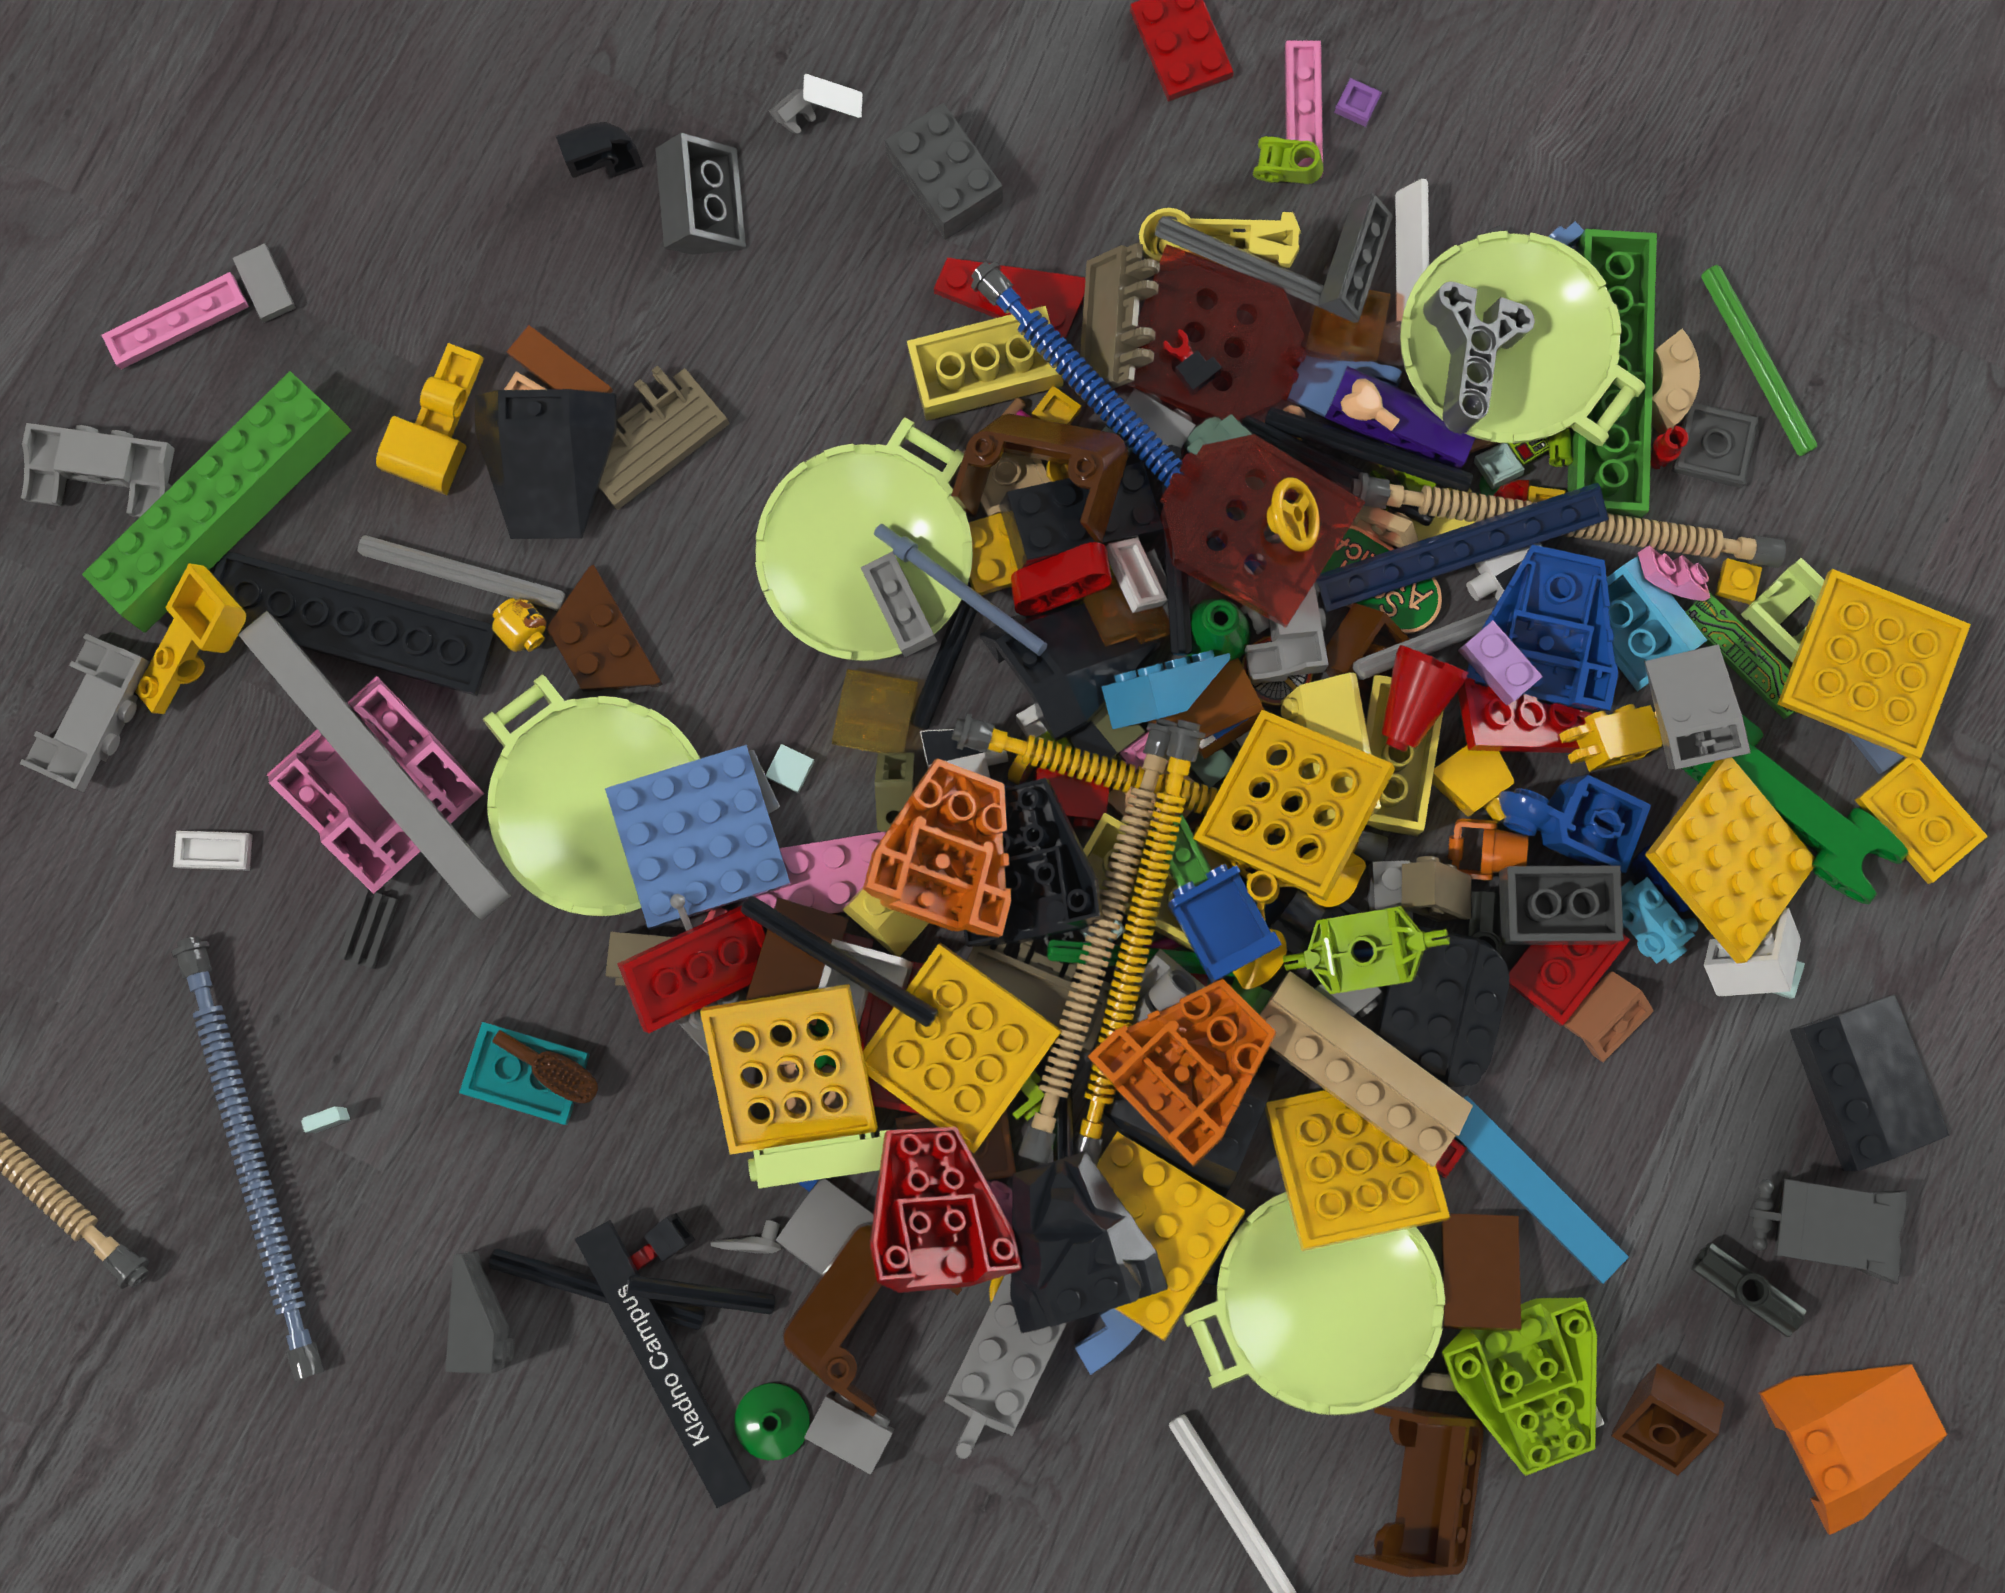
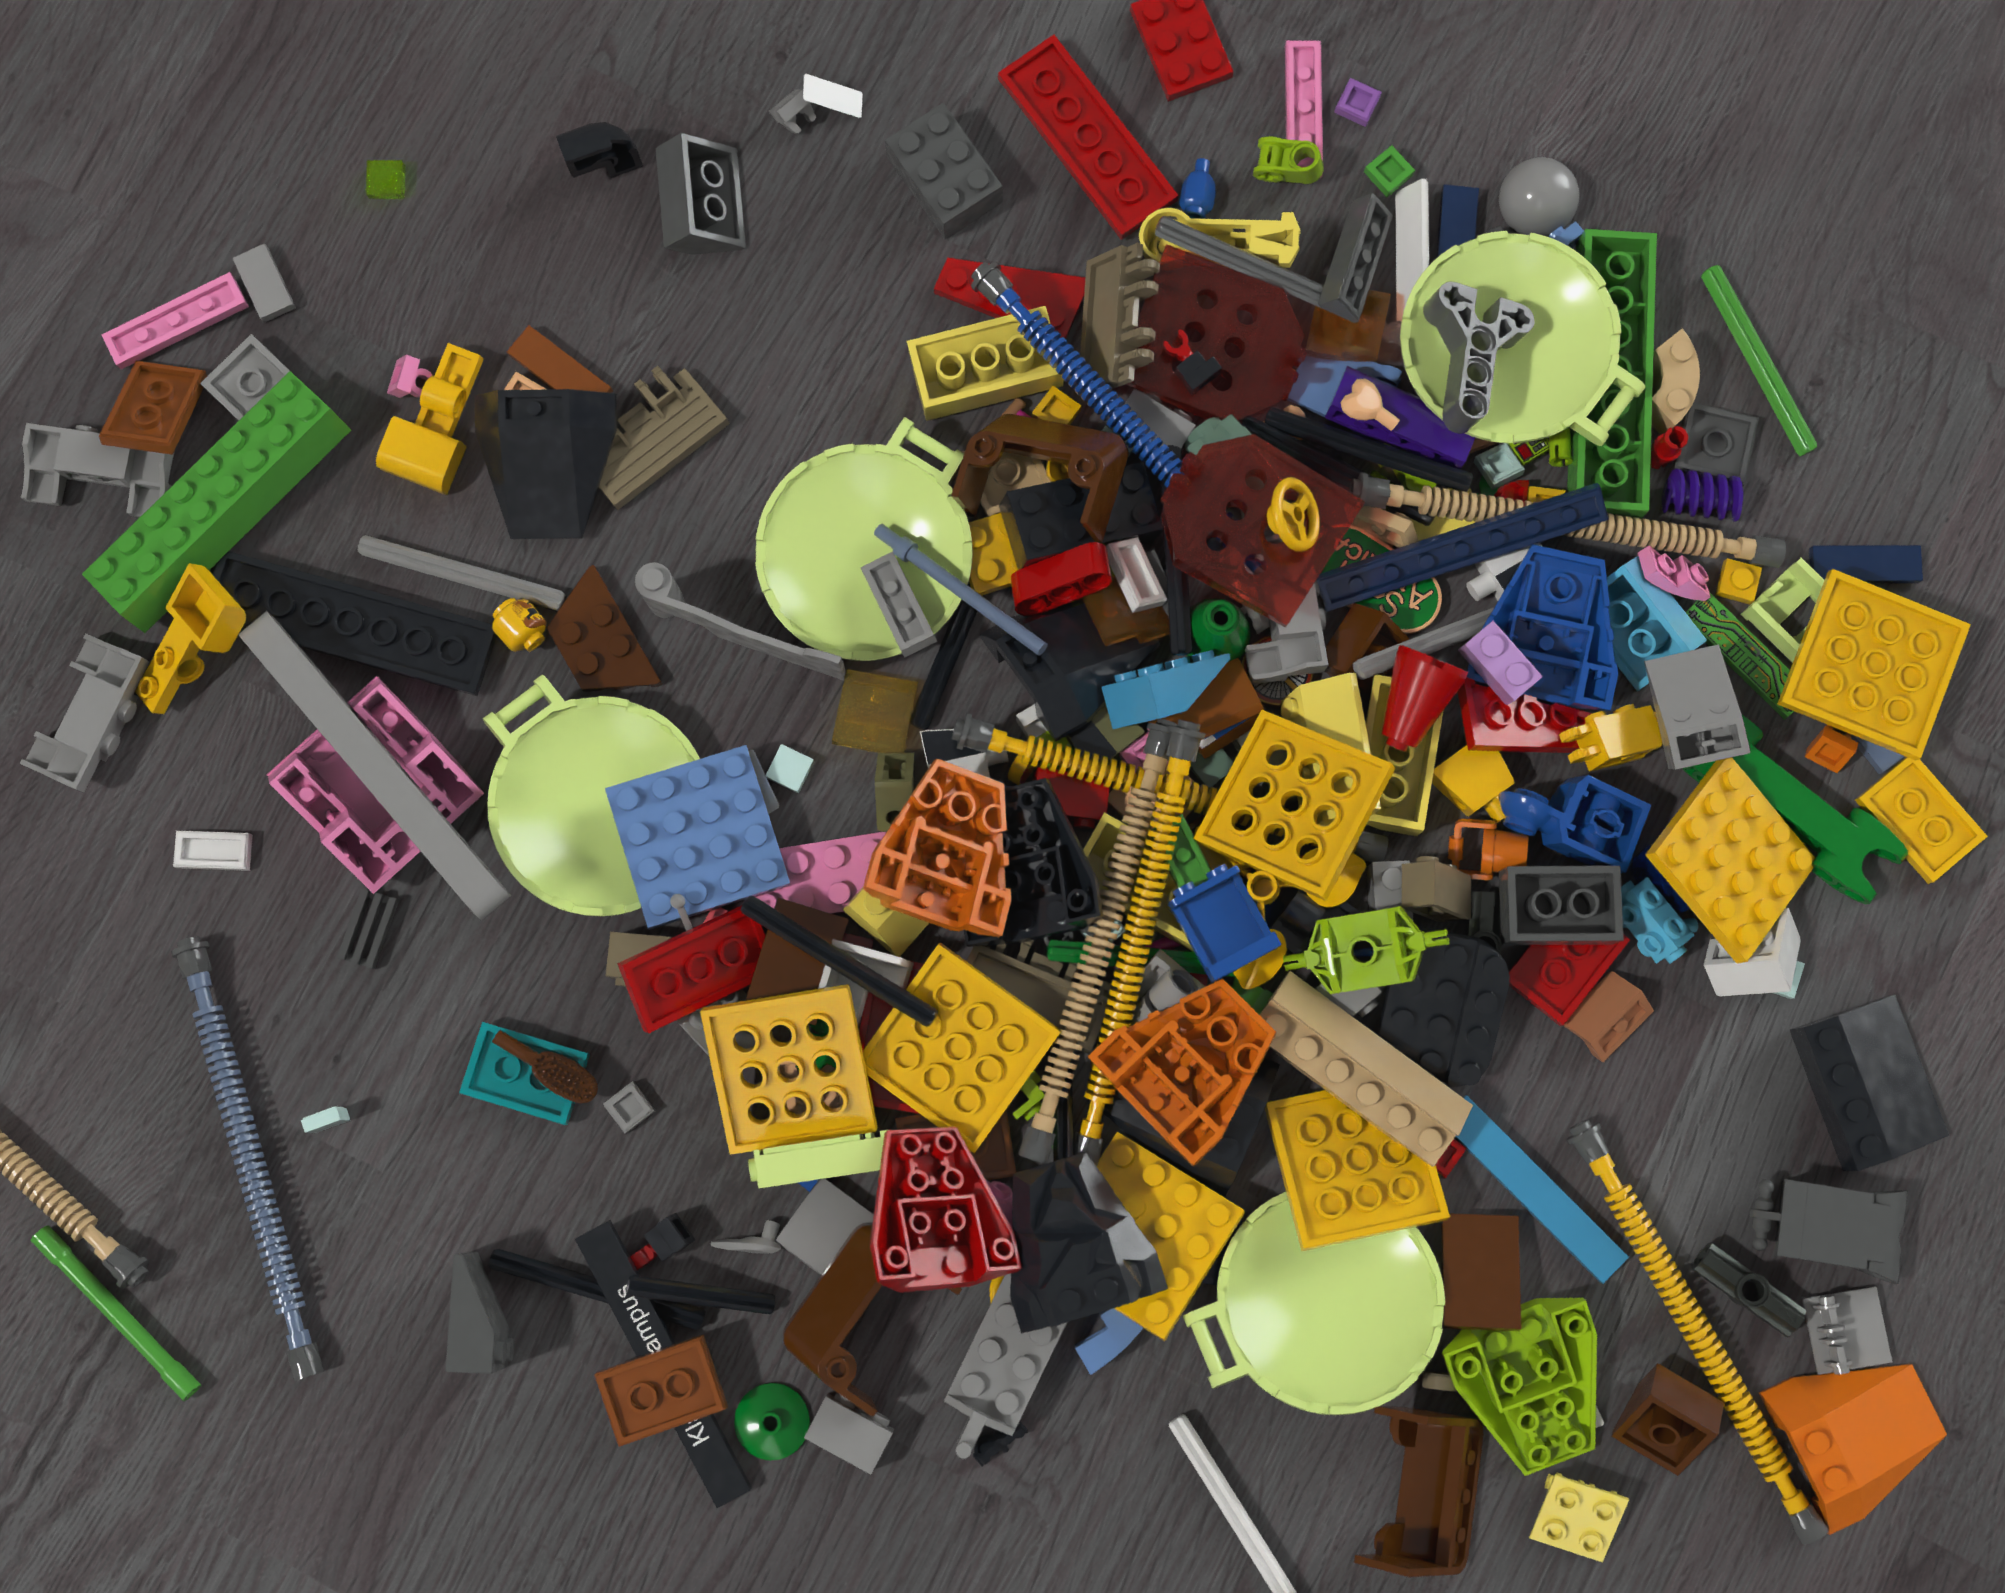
none -> bright green piece [31,1225,201,1401]
none -> dark orange tile [99,361,207,455]
none -> light grey plate [200,334,290,420]
none -> clear neon green plate [366,160,405,199]
none -> bright pink tile [387,355,432,398]
none -> dark orange tile [594,1335,728,1447]
none -> light grey tile [603,1081,656,1134]
none -> light grey door [635,563,847,681]
none -> black piece [973,1421,1028,1466]
none -> red plate [998,34,1179,240]
none -> blue plant [1179,158,1216,219]
none -> bright green plate [1364,145,1415,197]
none -> dark blue tile [1436,185,1479,258]
none -> light grey piece [1499,157,1579,237]
none -> light yellow hinge [1529,1472,1629,1562]
none -> yellow hose [1566,1119,1829,1544]
none -> dark purple piece [1662,468,1744,522]
none -> light grey hinge [1802,1286,1892,1375]
none -> orange tile [1804,725,1858,773]
none -> dark blue tile [1809,545,1923,584]

